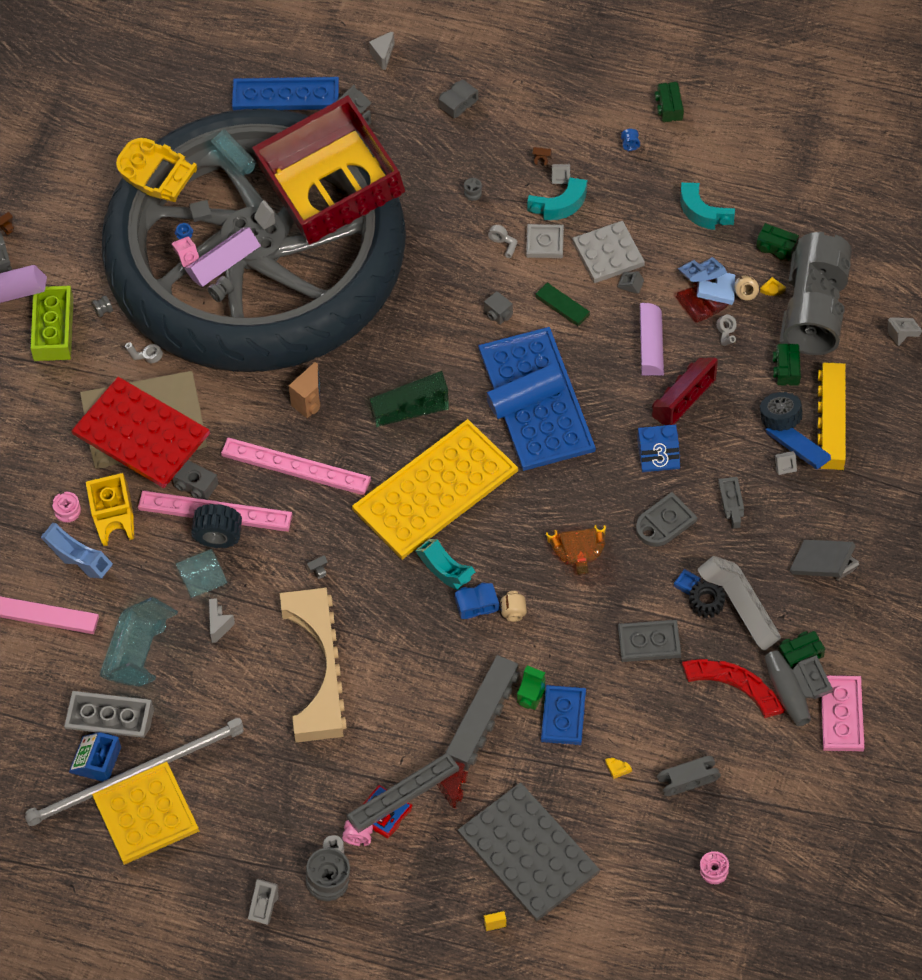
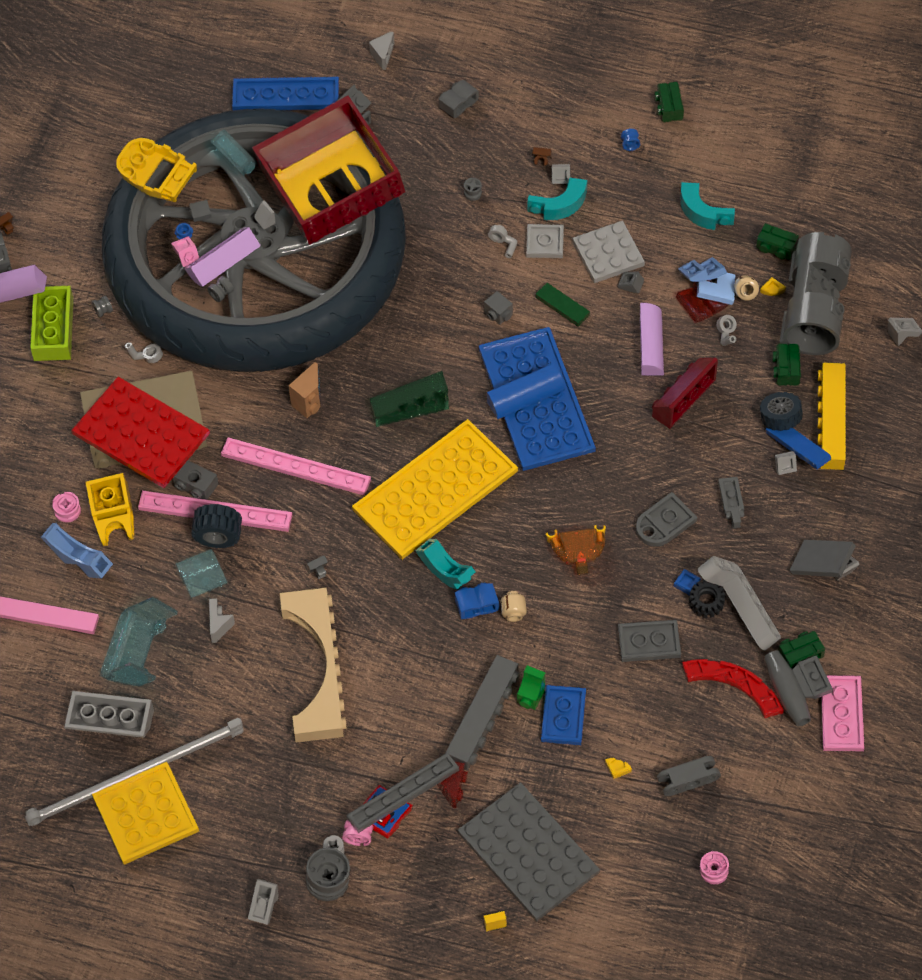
blue slope [69,732,121,782] -> none
blue slope [637,425,680,472] -> none

